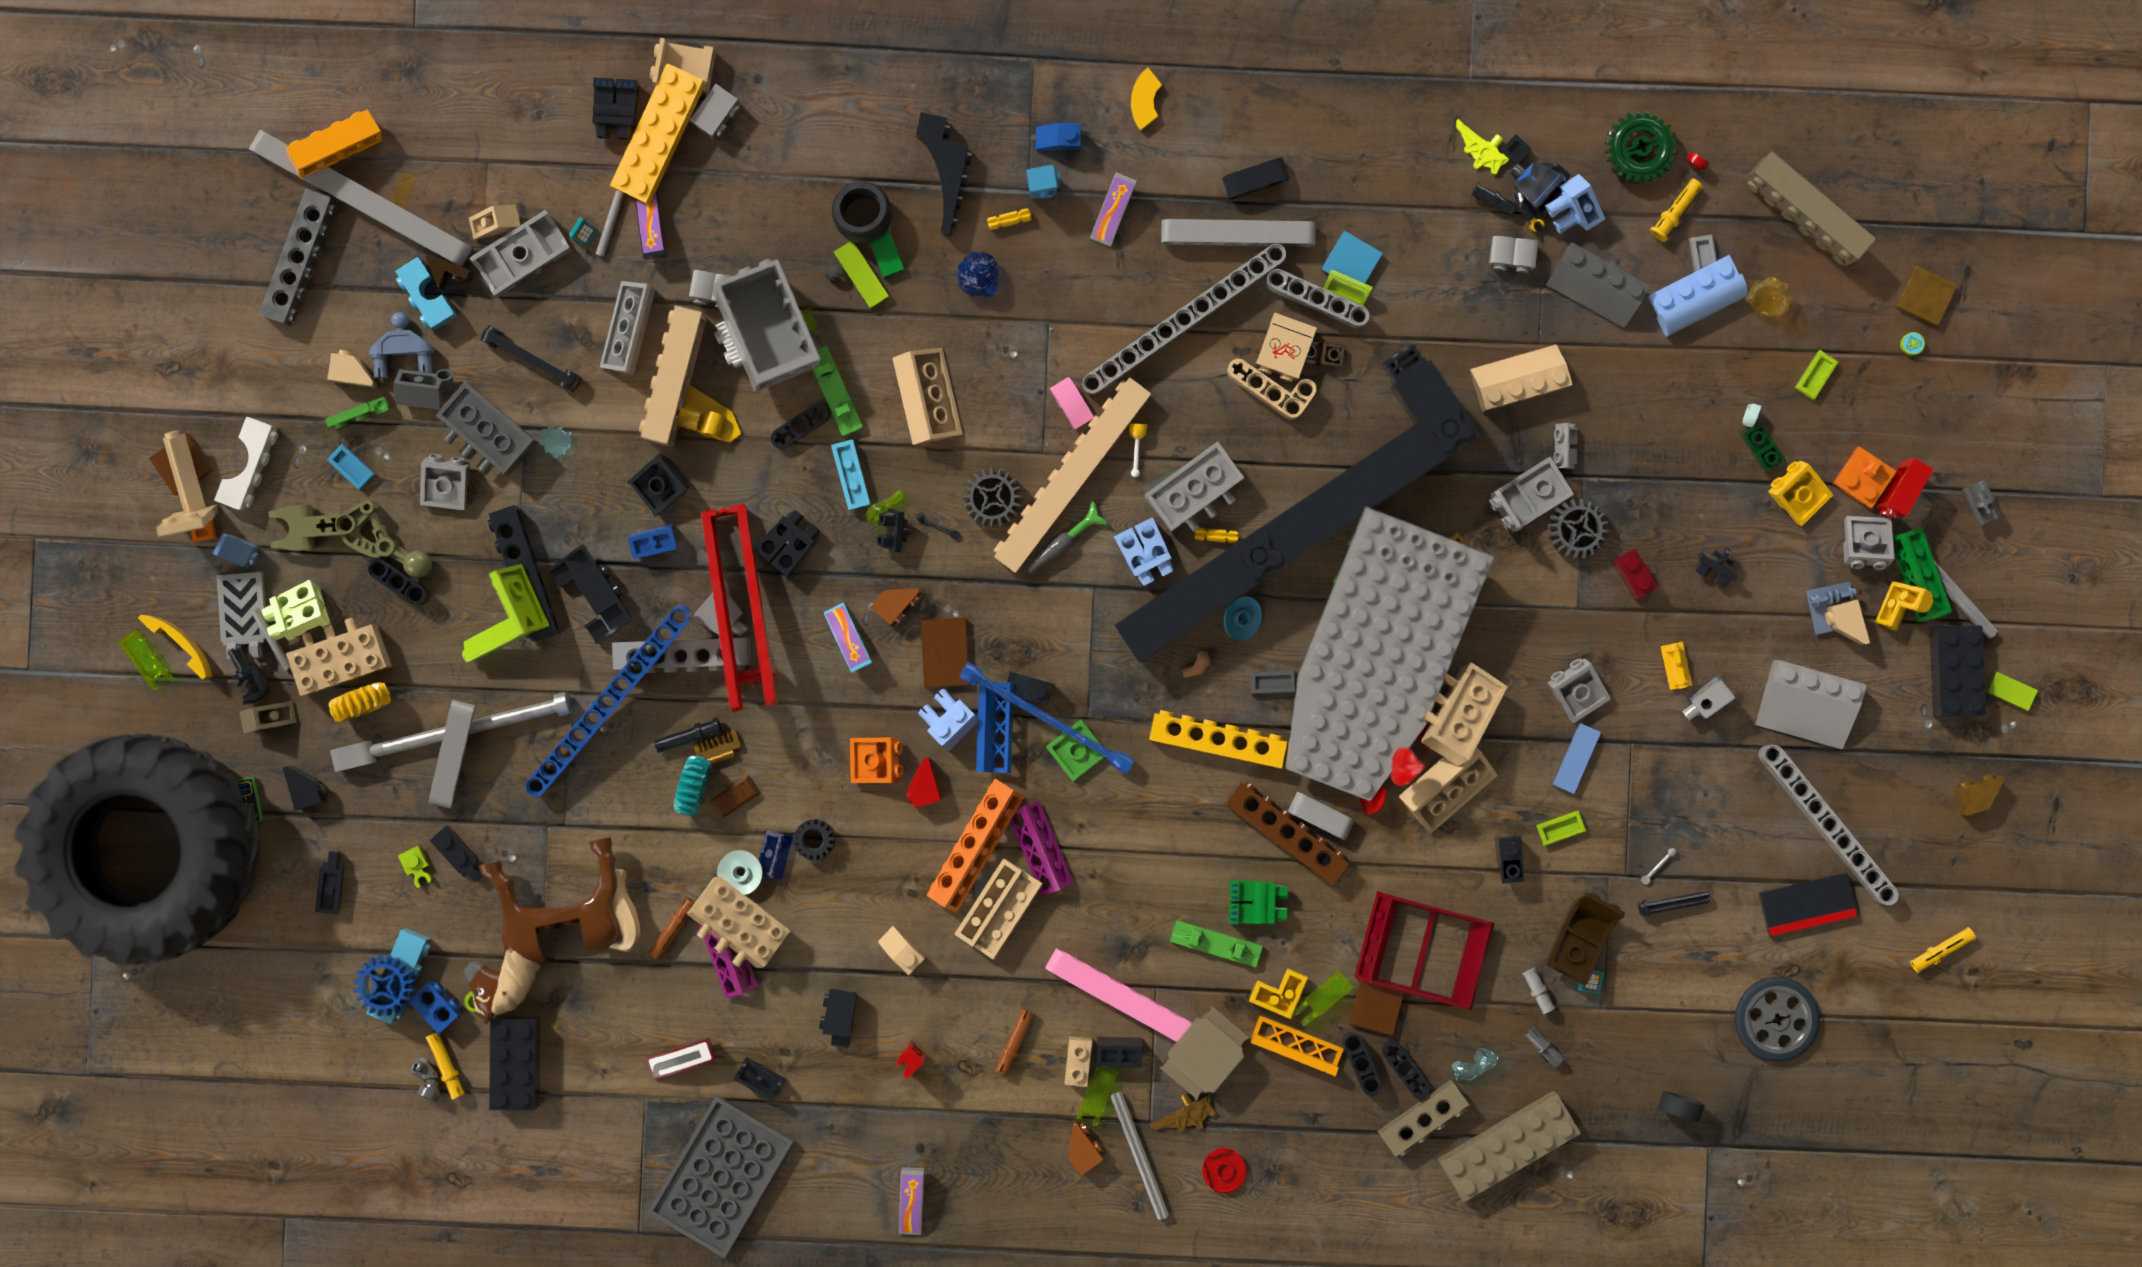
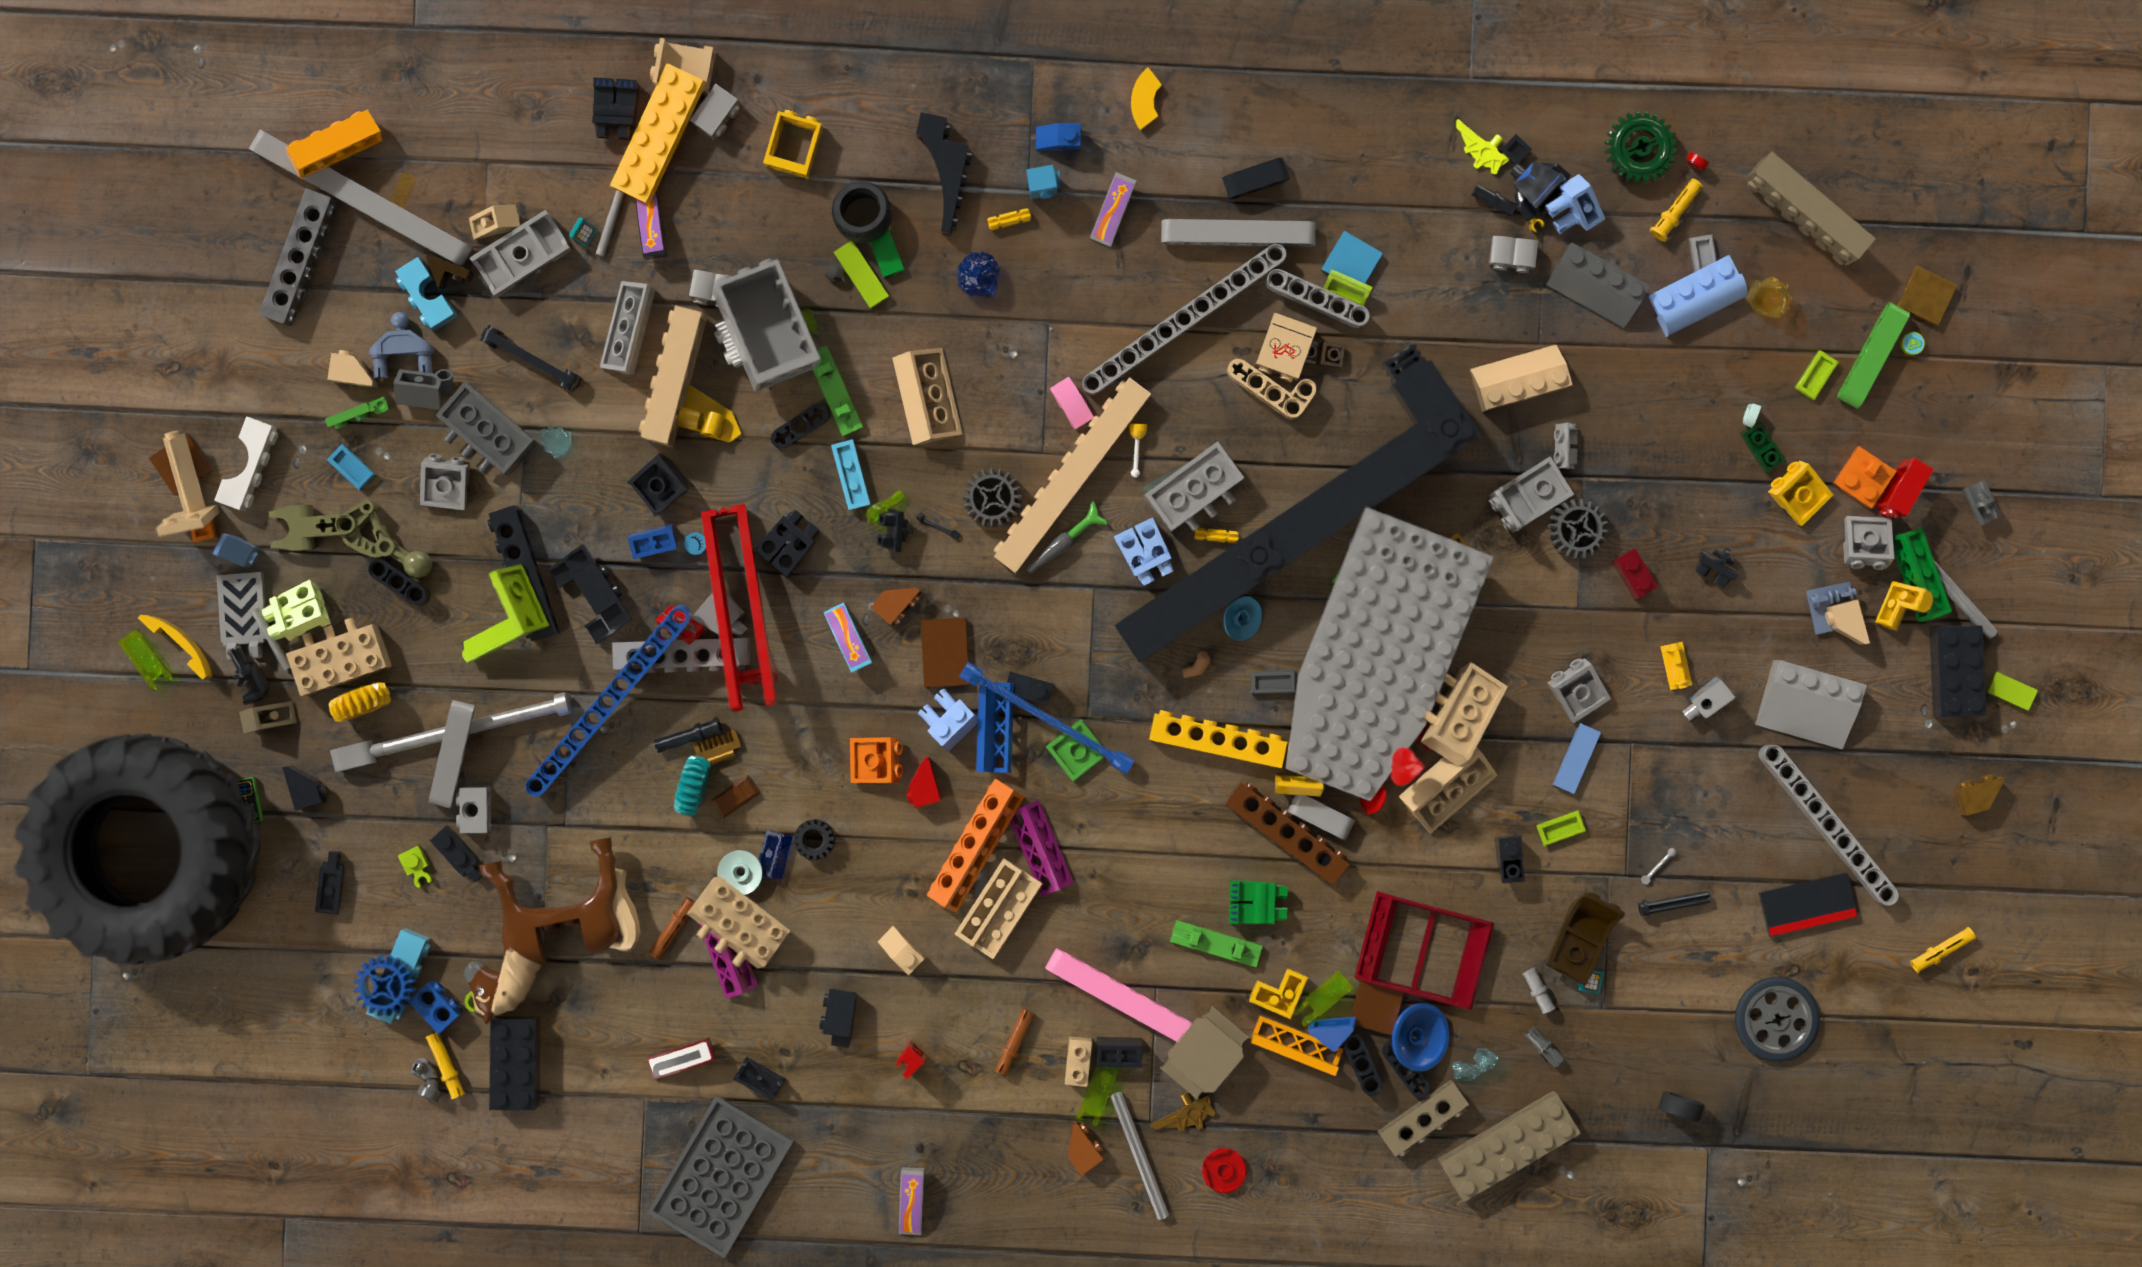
none -> light grey brick [456,787,491,833]
none -> red tile [656,605,705,645]
none -> dark azure tile [684,532,706,555]
none -> yellow window [763,110,823,179]
none -> yellow slope [1275,774,1323,797]
none -> blue slope [1308,1017,1356,1052]
none -> blue dish [1392,1003,1449,1072]
none -> bright green beam [1837,302,1910,409]

